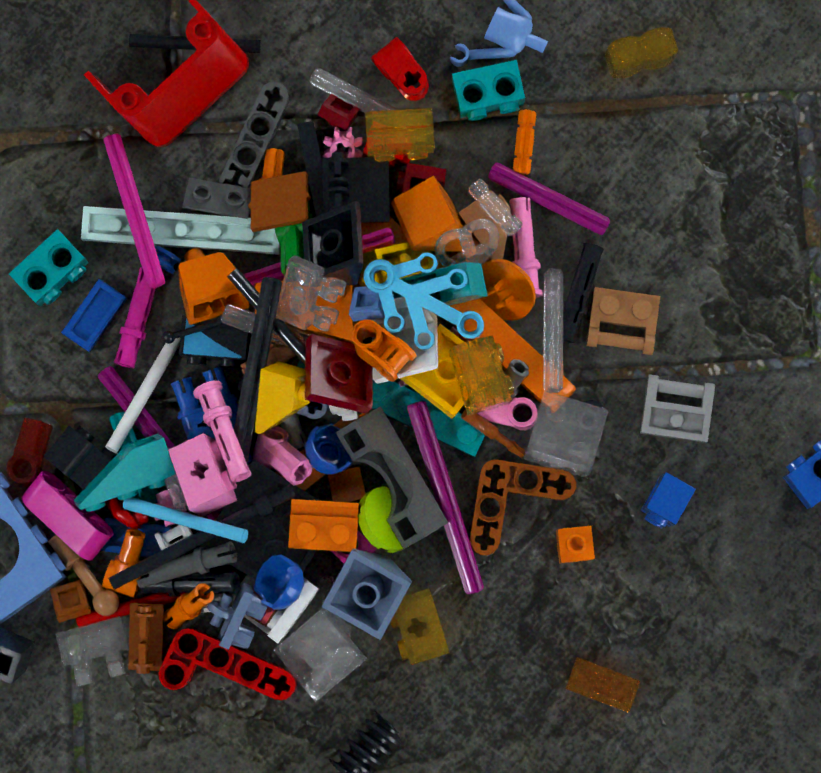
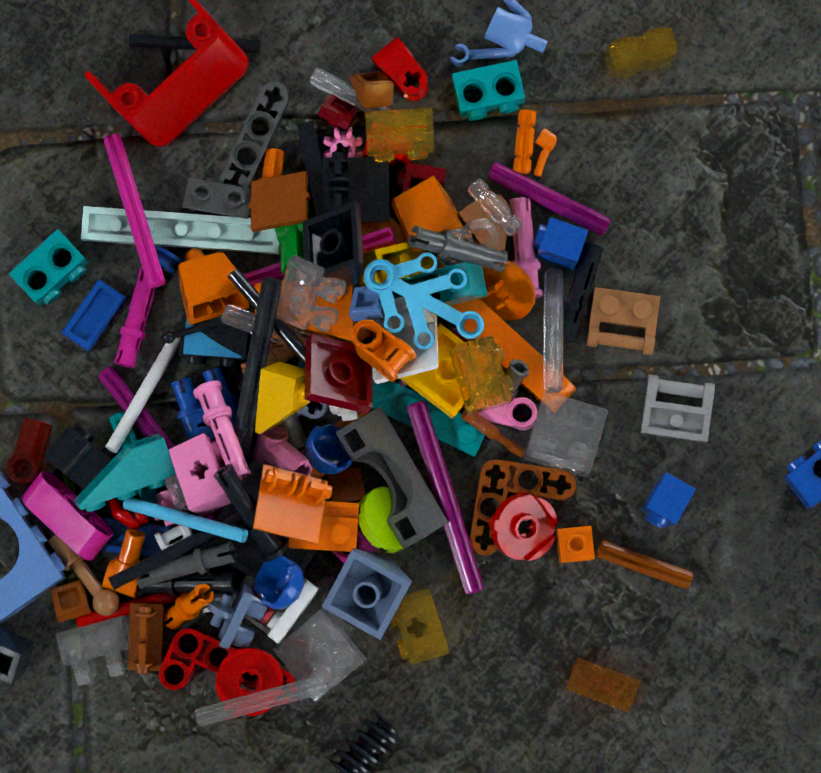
none -> clear axle [195,675,329,727]
none -> black pin [213,464,289,562]
none -> red plate [215,648,284,716]
none -> orange hinge [253,464,333,545]
none -> dark orange slope [350,71,394,108]
none -> dark grey pin [408,225,508,272]
none -> plate [489,492,557,561]
none -> orange hand [533,129,557,177]
none -> blue brick [533,217,588,271]
none -> dark orange axle [596,540,693,589]

